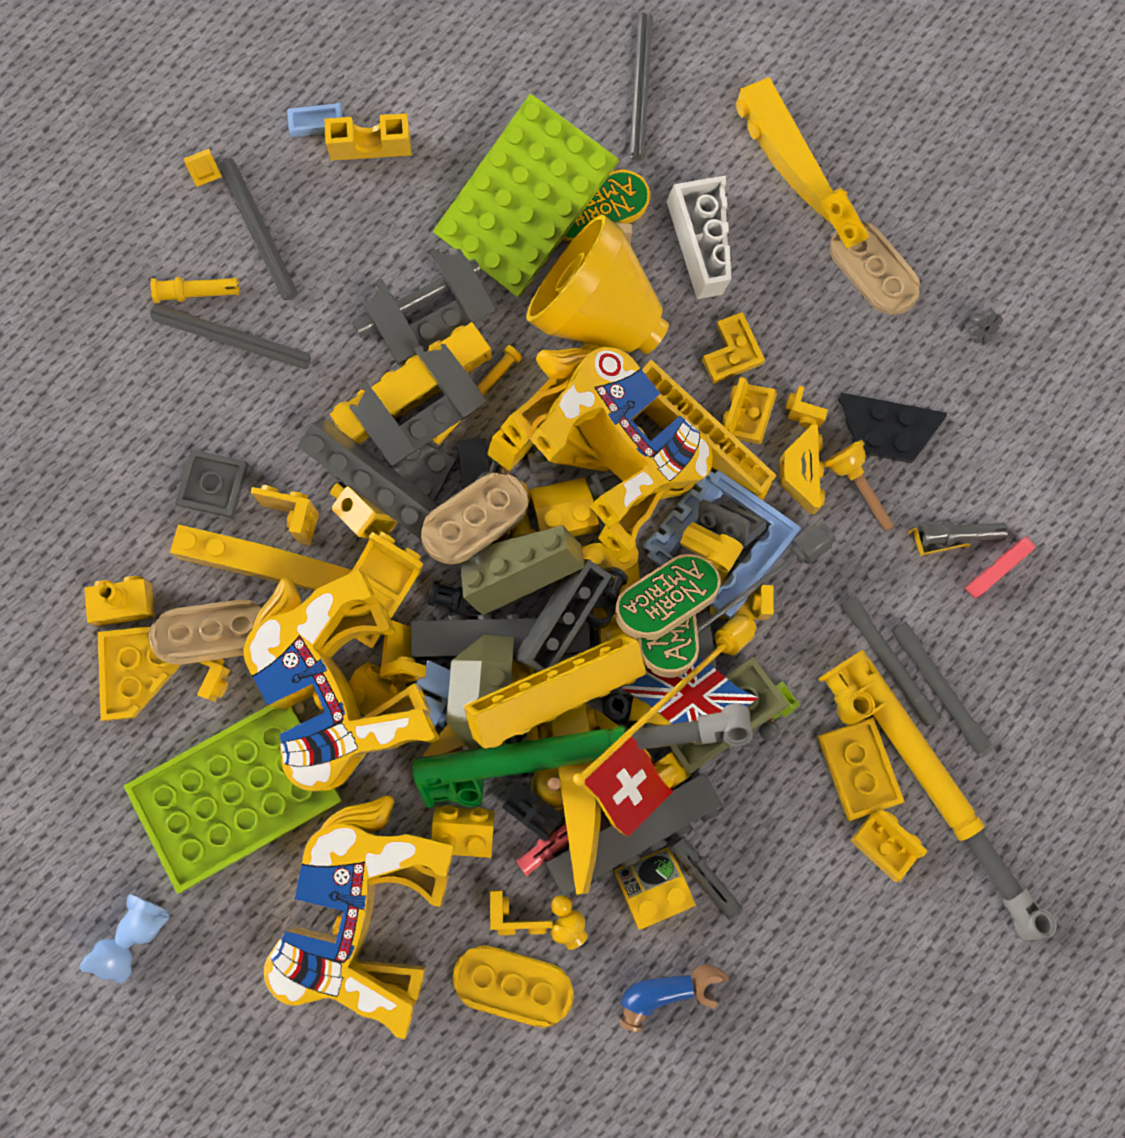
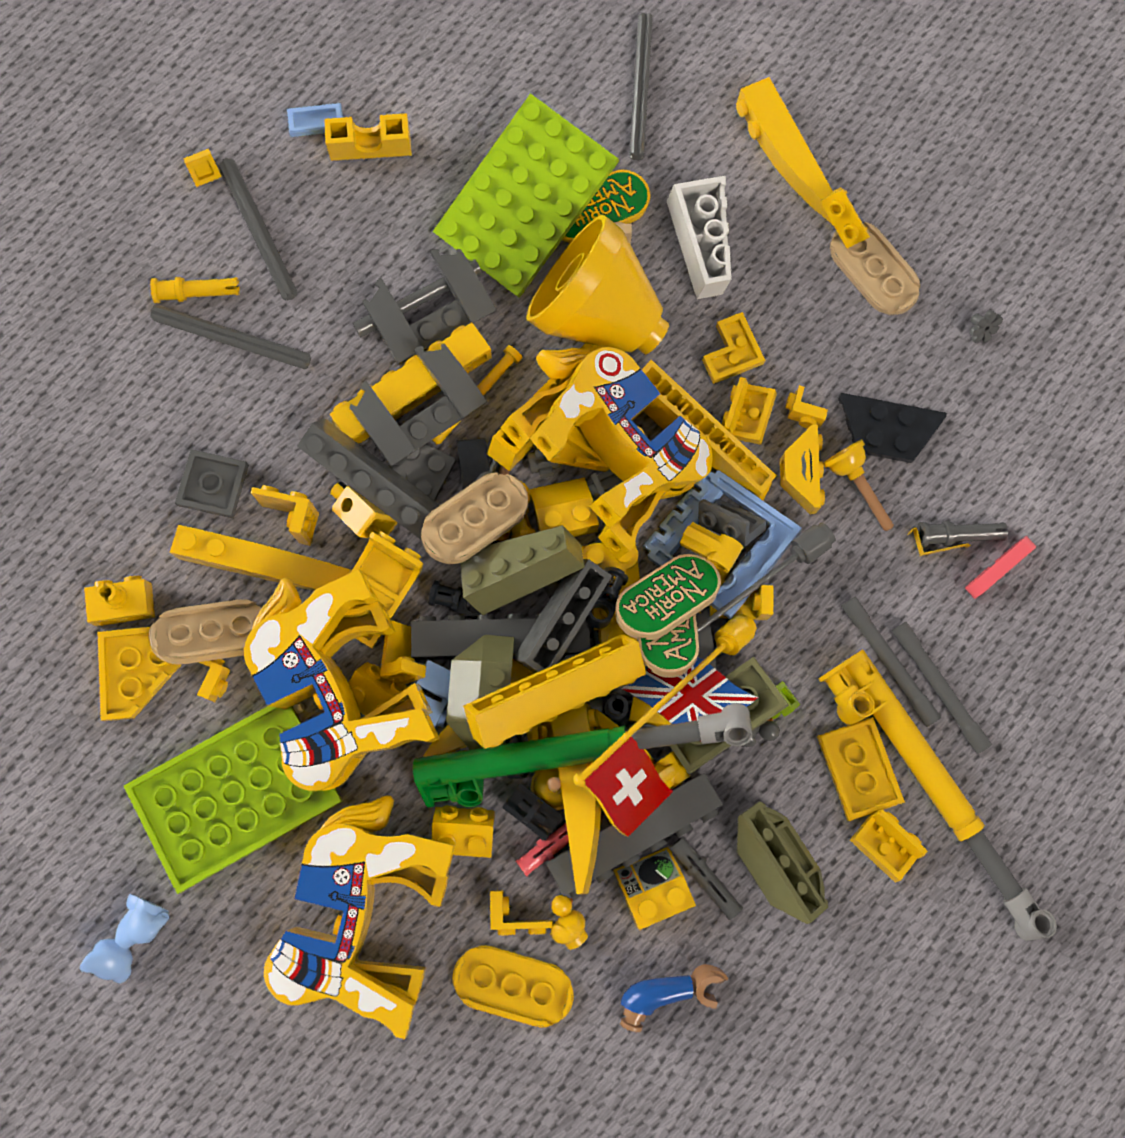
none -> olive wedge [737,801,829,924]

